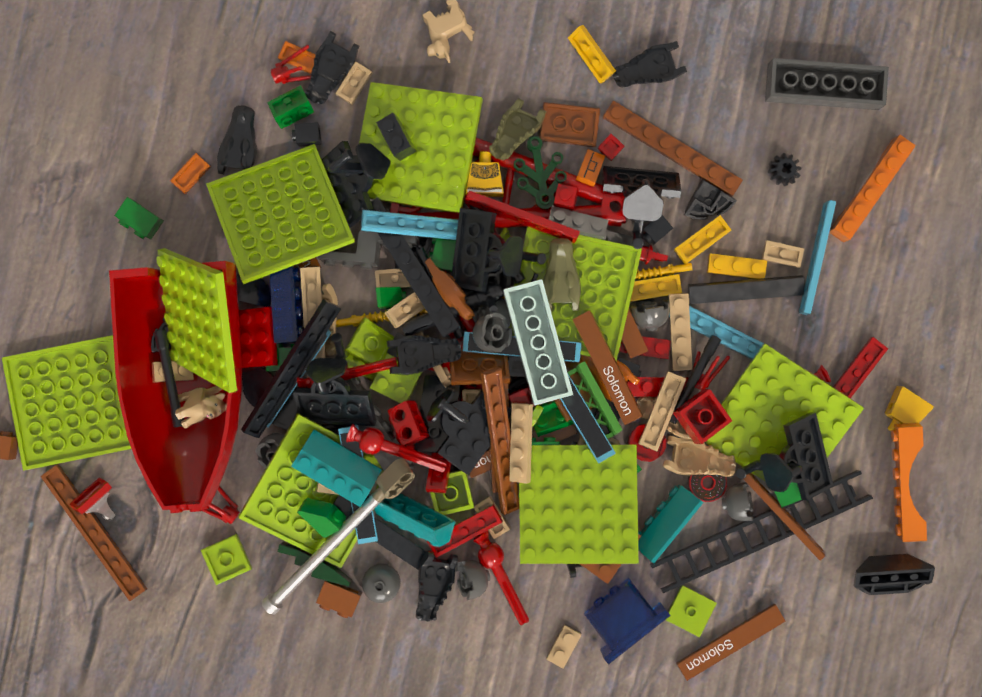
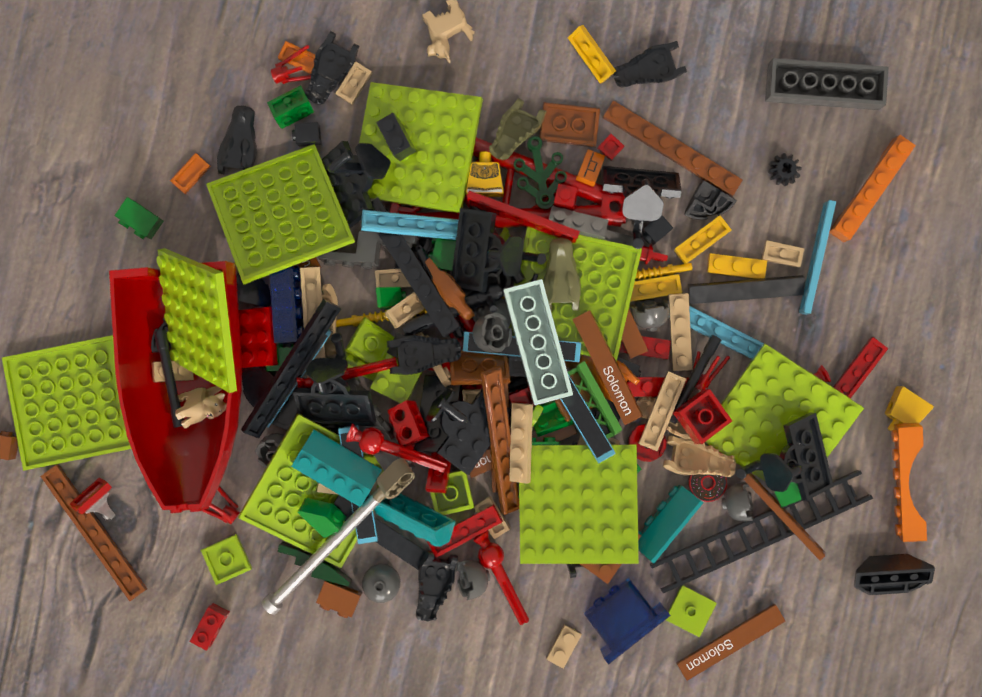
none -> red brick [189,603,230,651]

